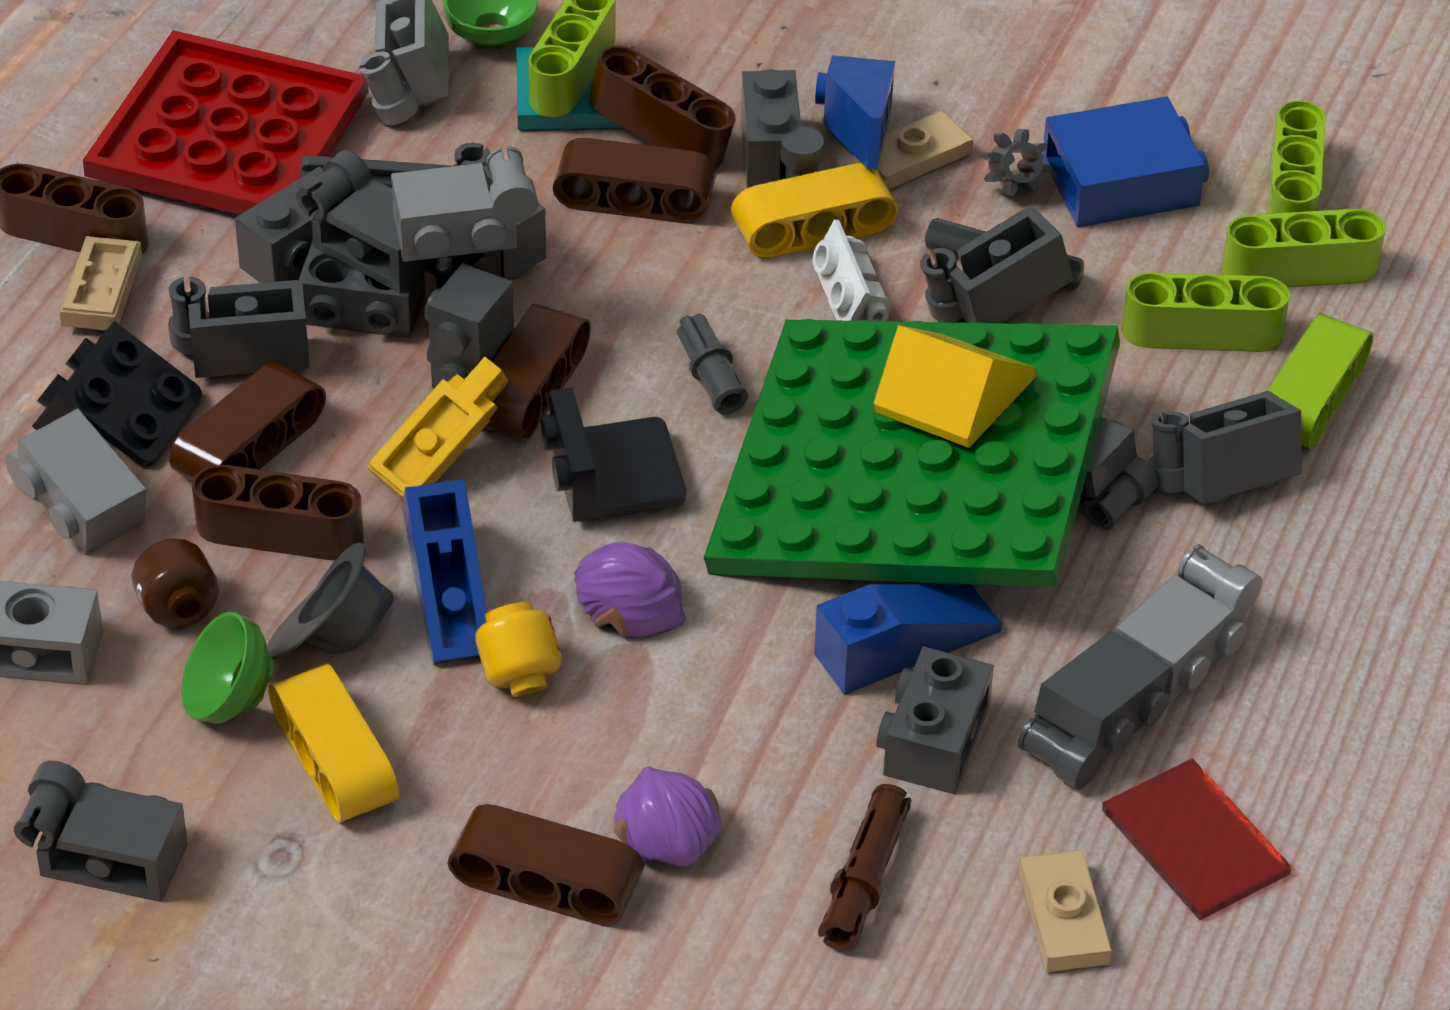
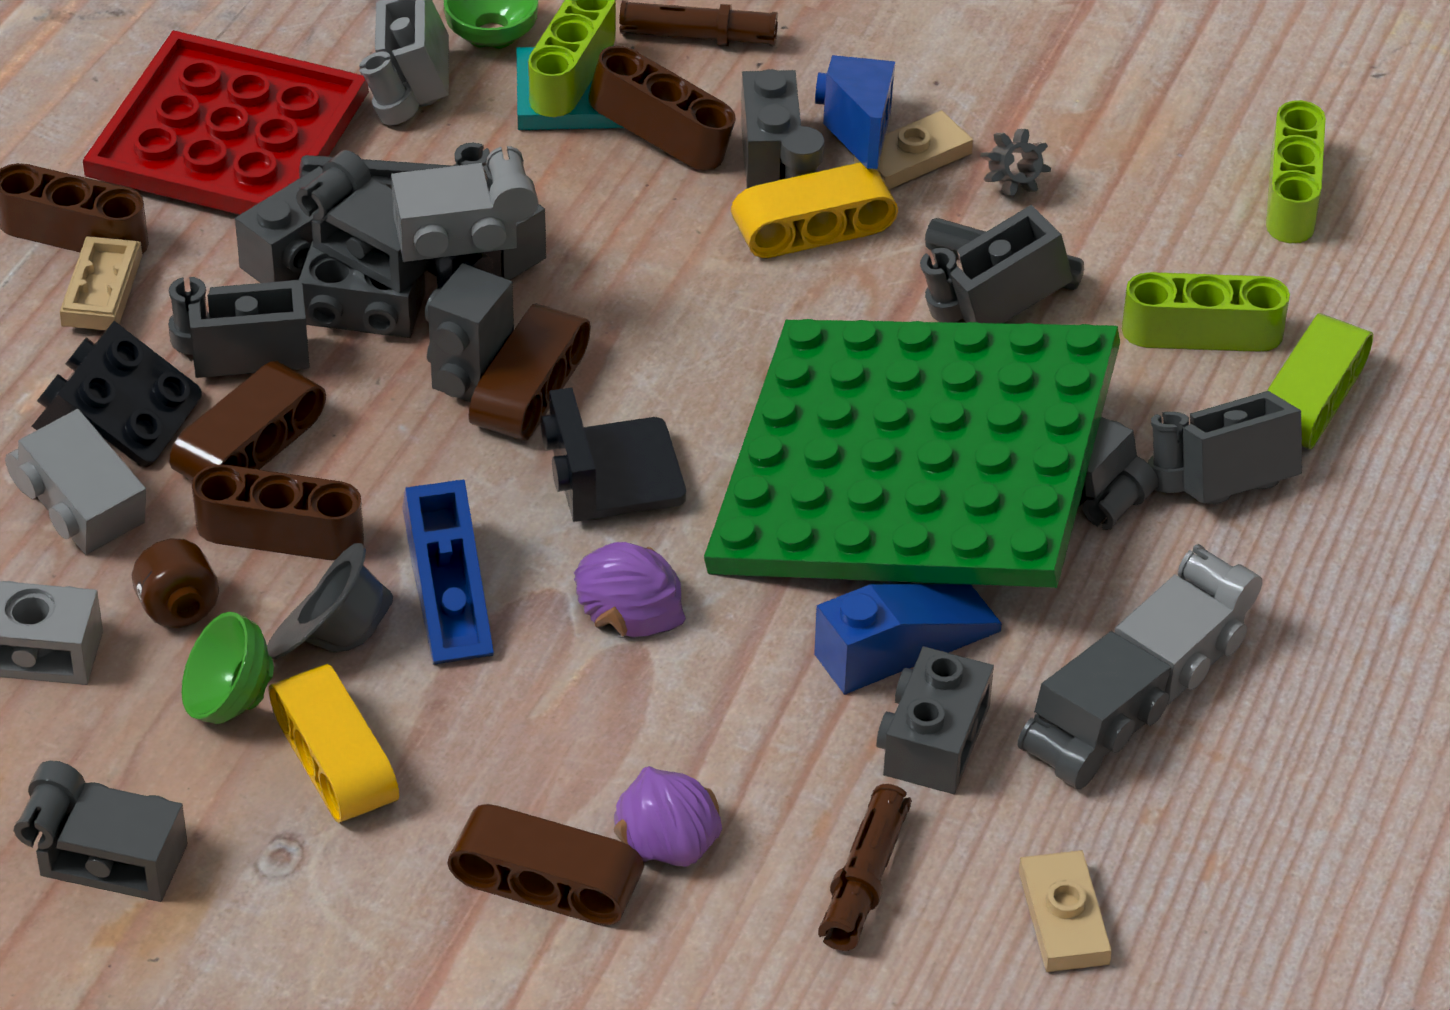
yellow hinge [367,357,509,499] -> none
yellow head [475,602,562,697] -> none
reddish brown beam [552,138,717,223] -> none
dark grey axle [677,313,748,414] -> none
white hinge [812,219,891,321] -> none
yellow slope [873,325,1037,448] -> none
blue brick [1042,96,1209,227] -> none
clear red piece [1102,758,1292,921] -> none
lime beam [1221,209,1386,287] -> none
none -> reddish brown pin [619,0,778,46]

